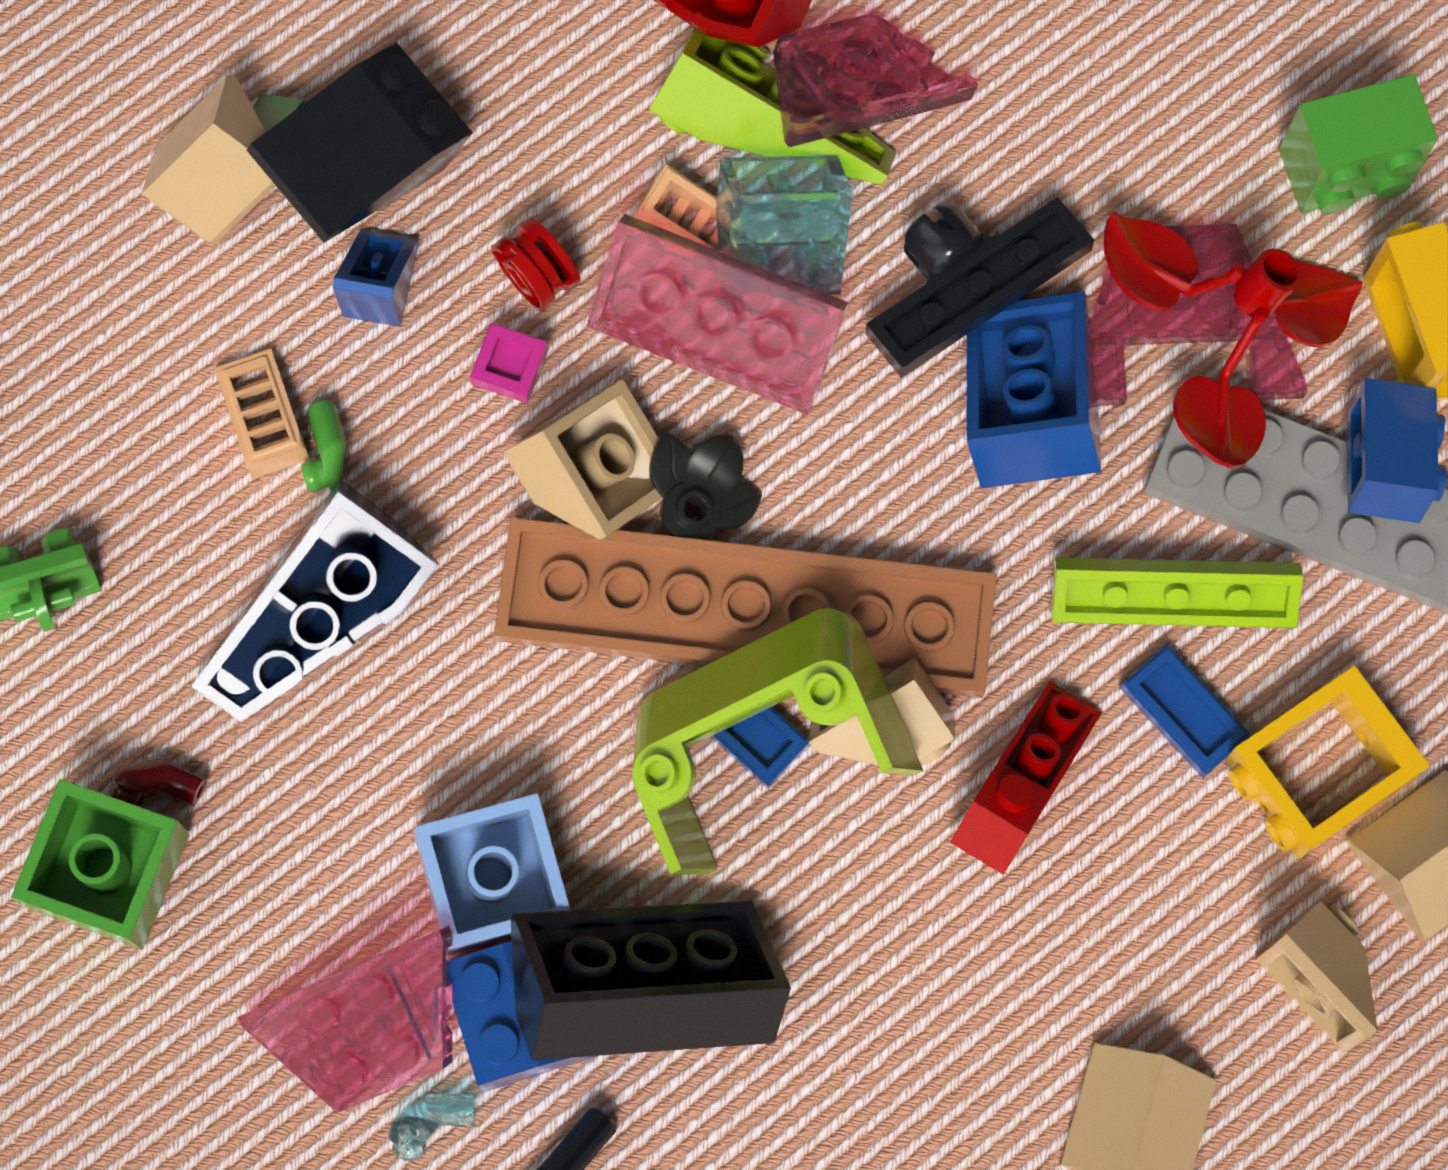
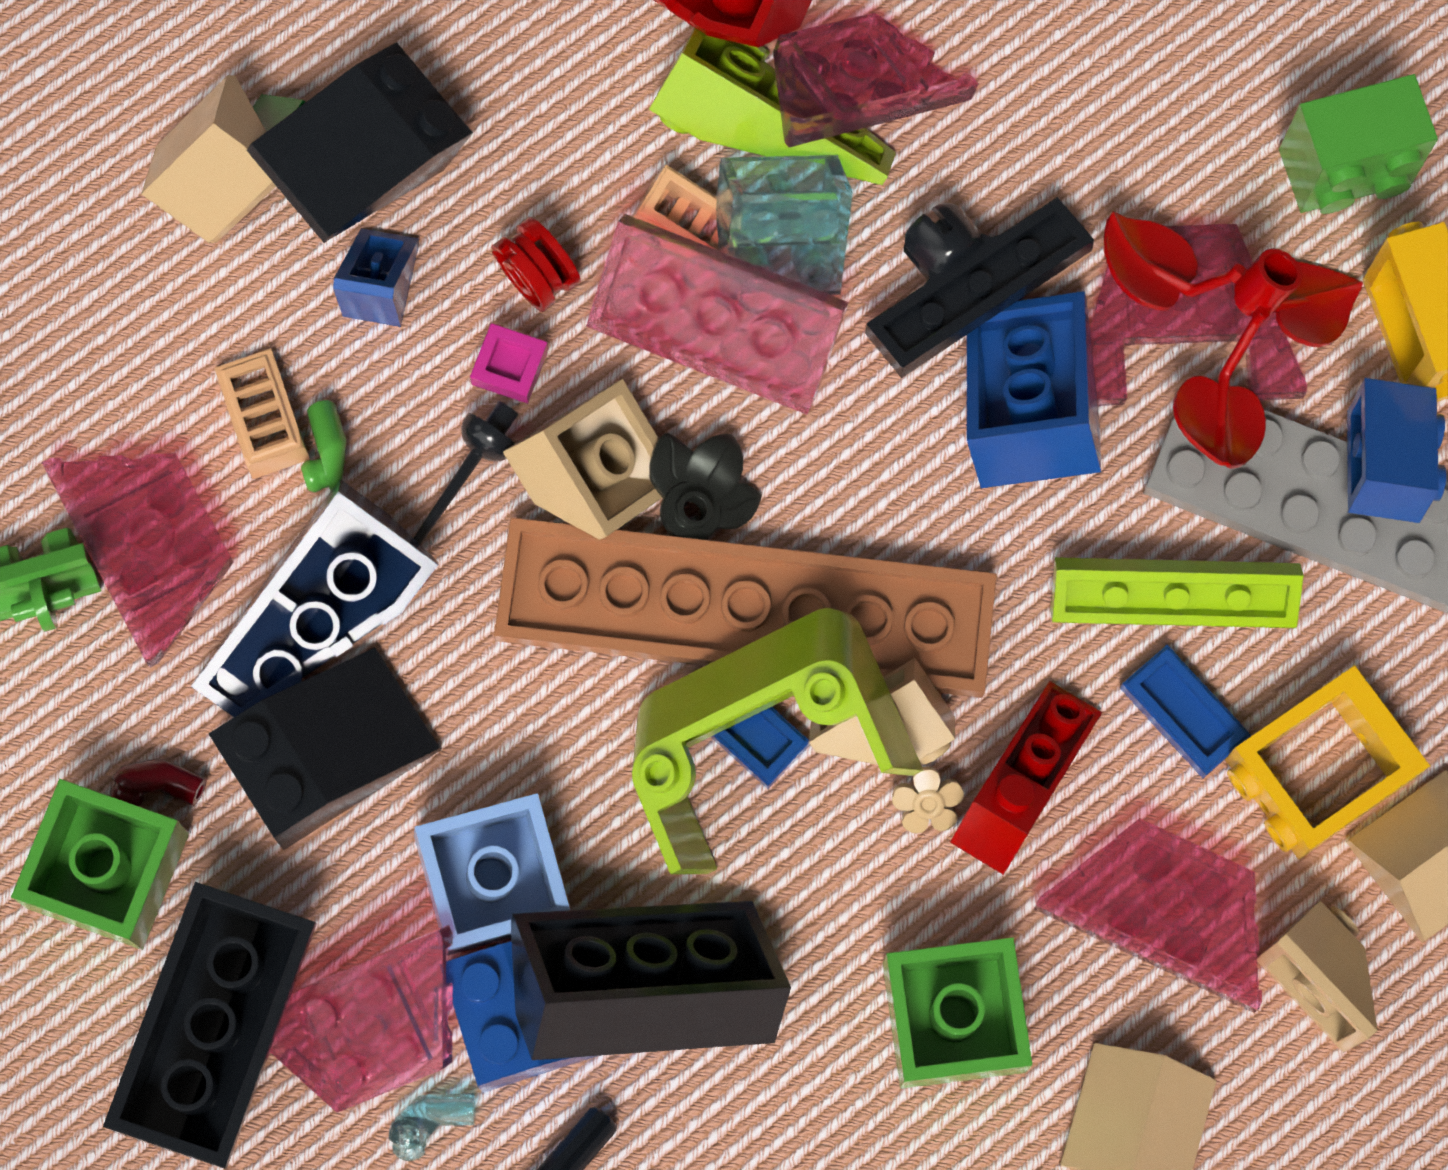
none -> clear pink wing [42,453,234,668]
none -> black slope [103,882,317,1169]
none -> black slope [209,648,441,850]
none -> black sword [414,401,518,545]
none -> bright green brick [882,937,1033,1089]
none -> tan plant [892,766,964,834]
none -> clear pink wing [1034,818,1262,1013]

